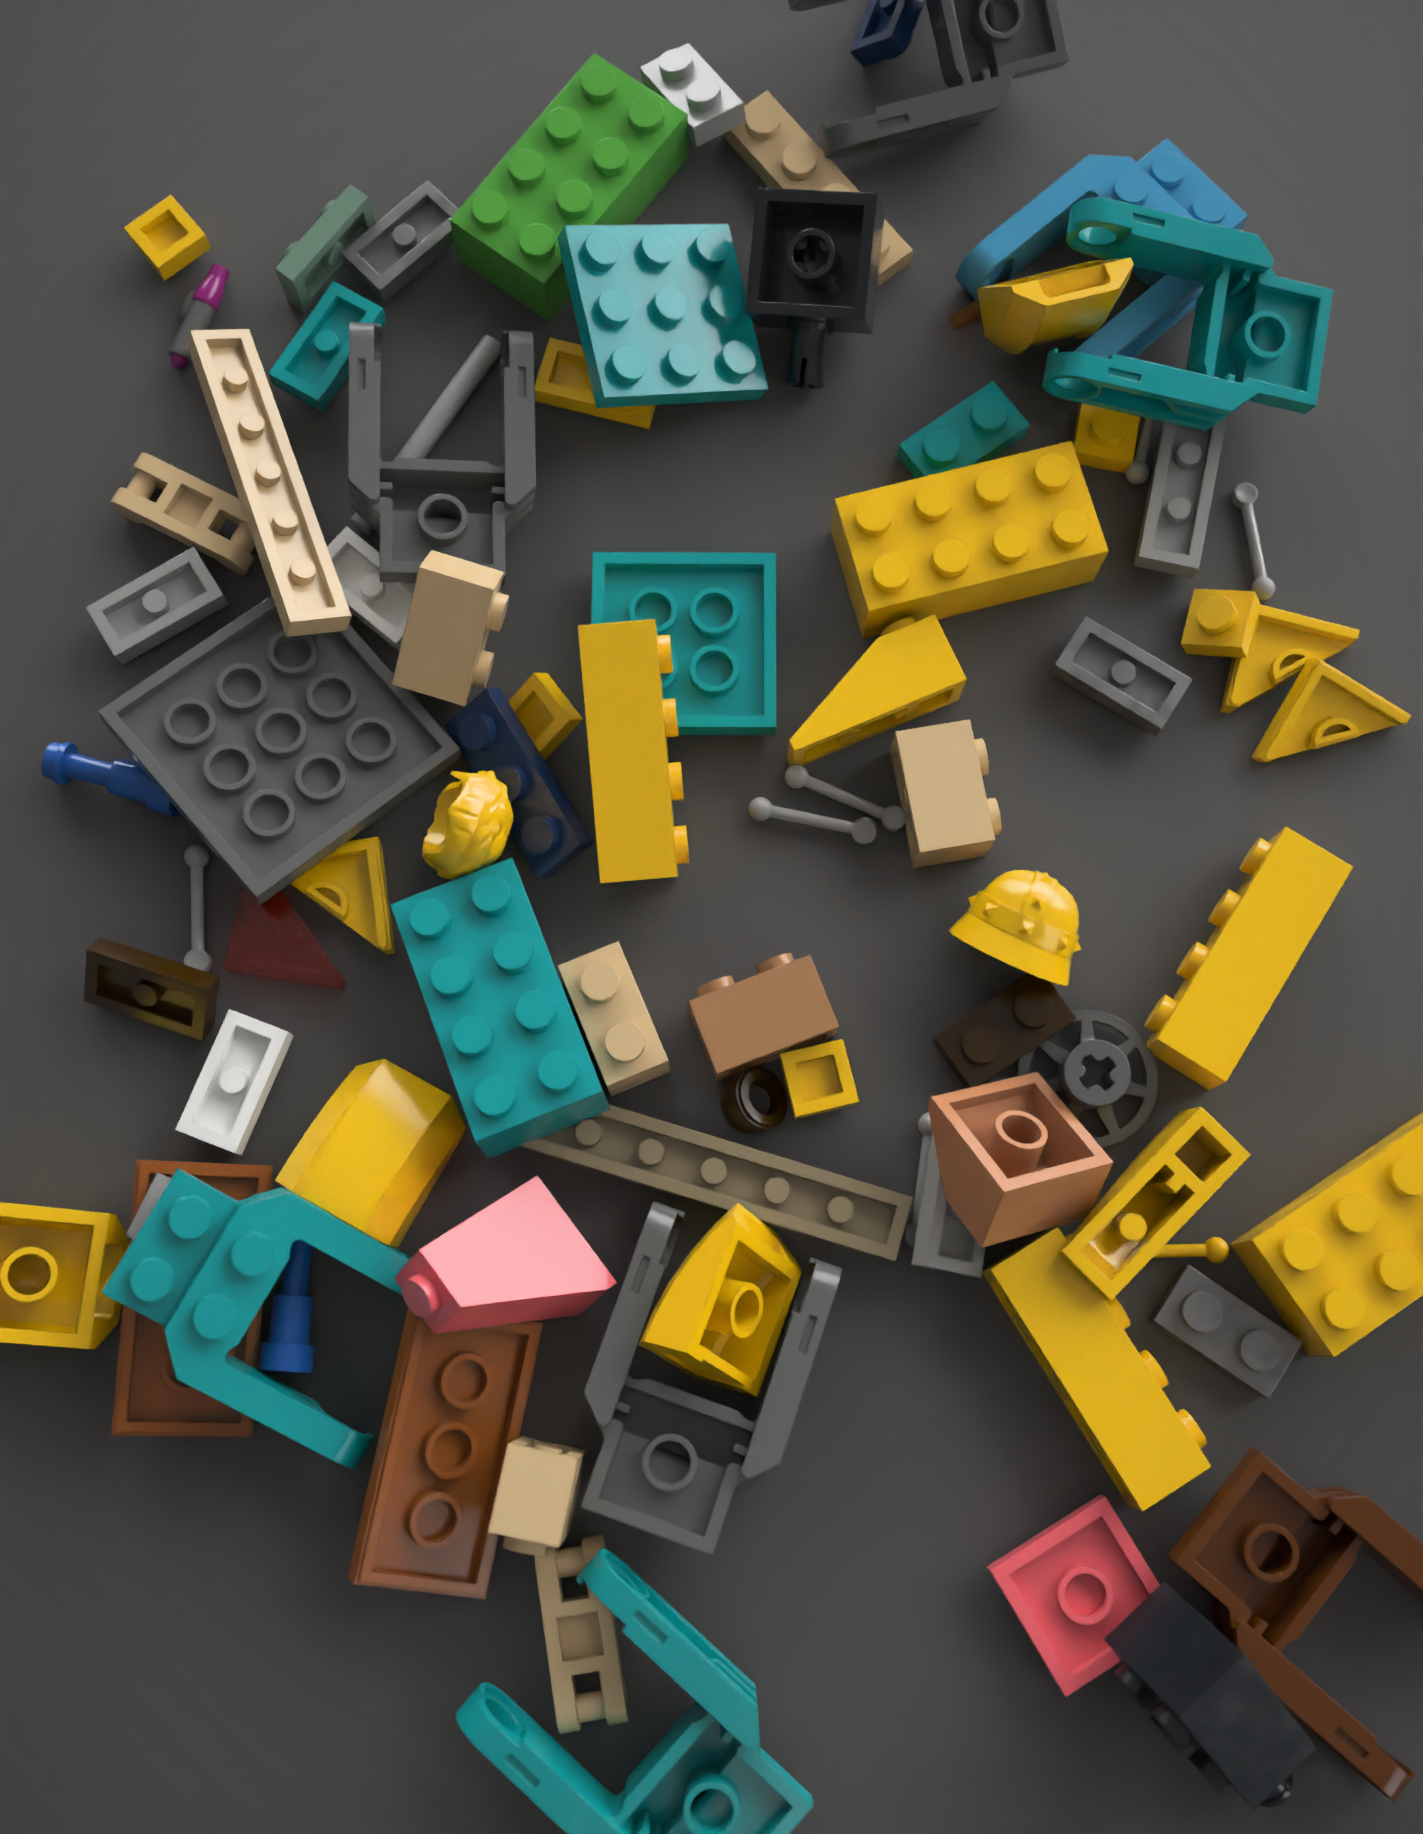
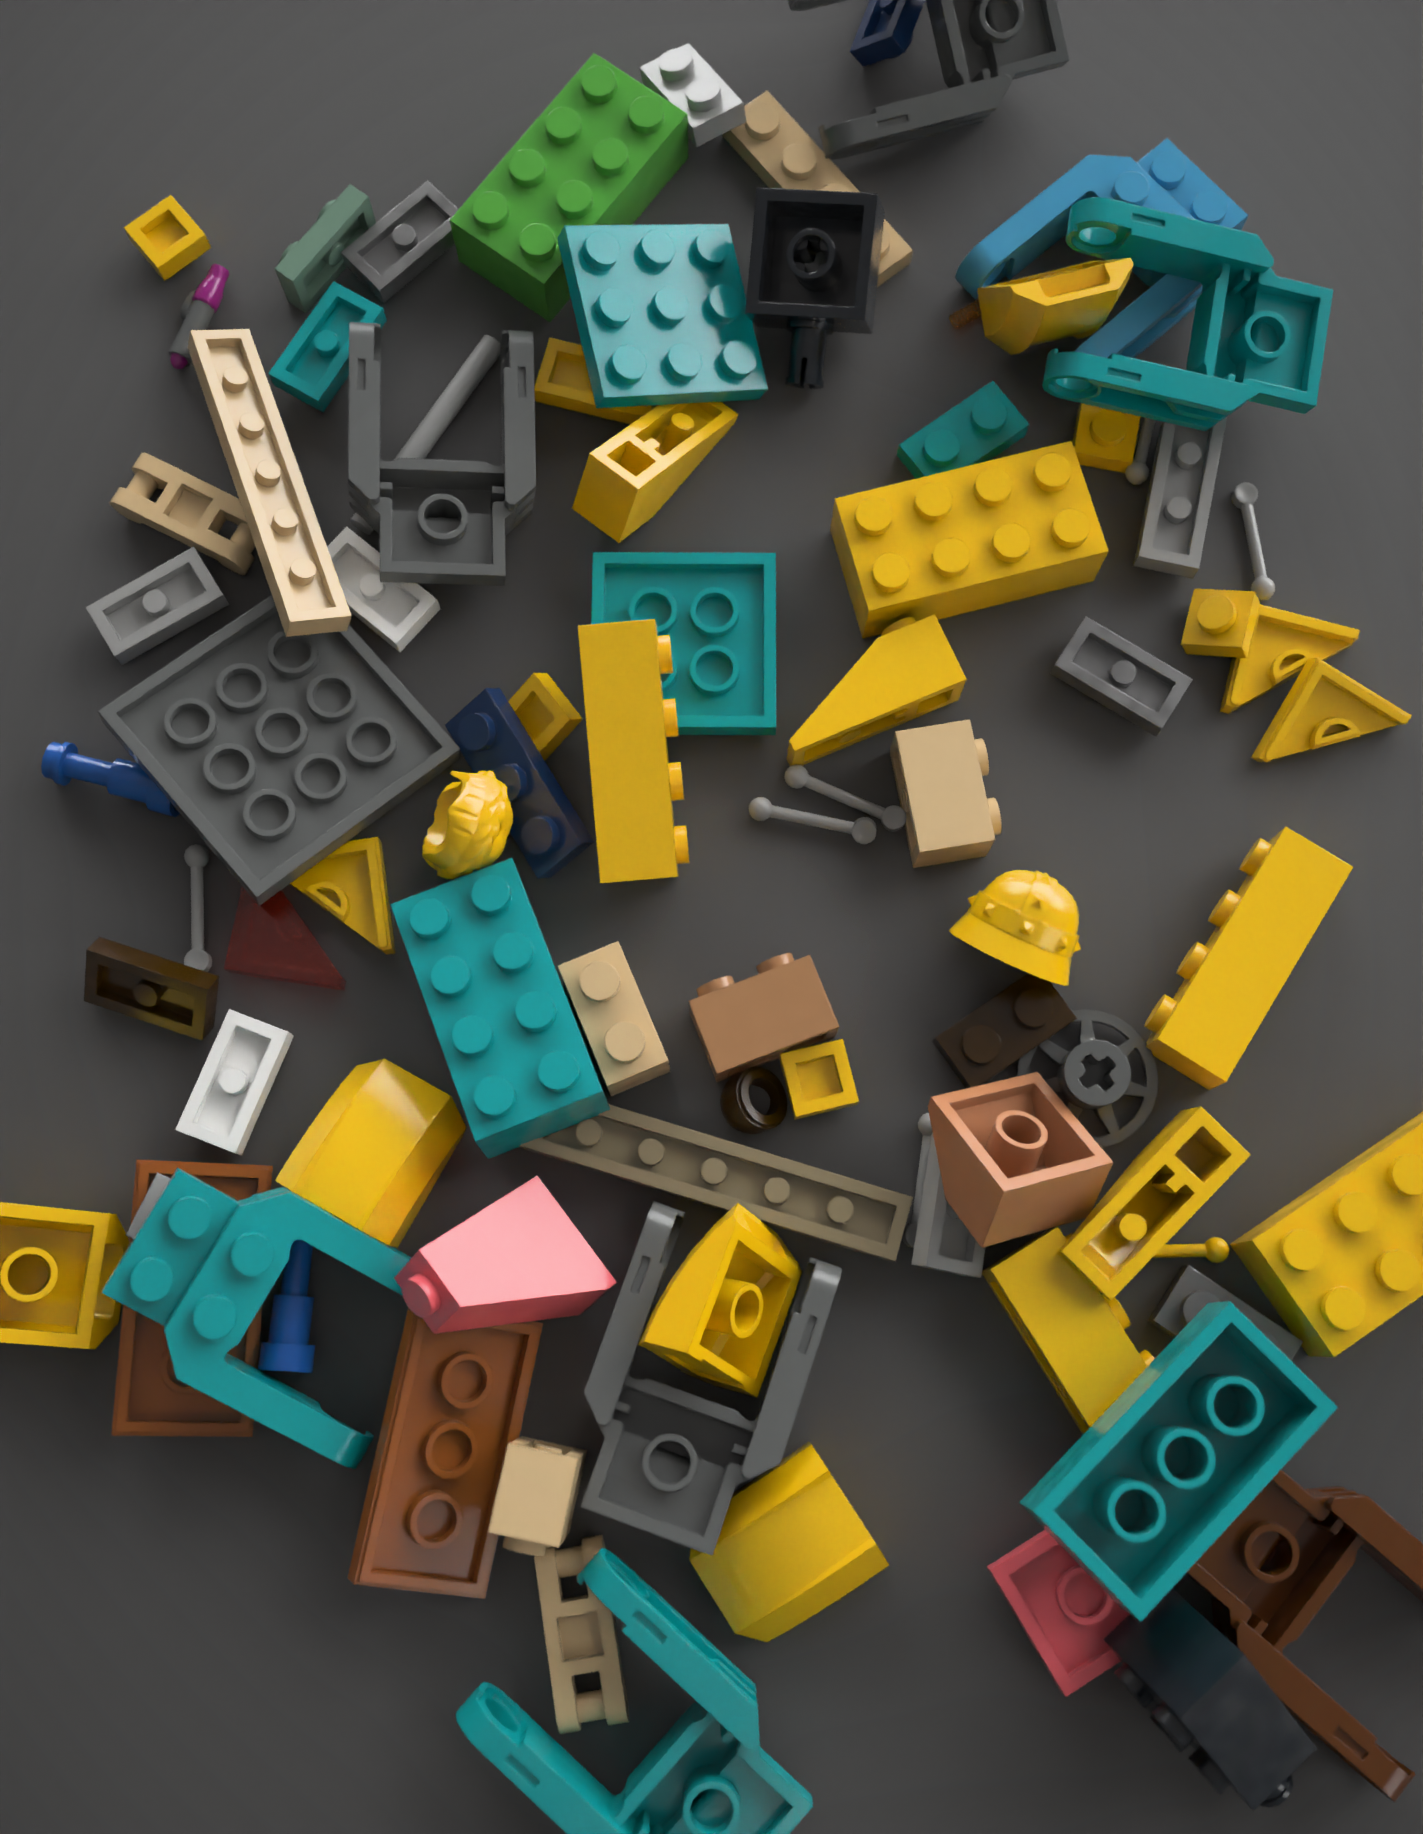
tan brick [392,550,509,706] -> none
none -> yellow slope [572,402,738,543]
none -> yellow slope [689,1442,889,1643]
none -> teal brick [1019,1301,1338,1622]

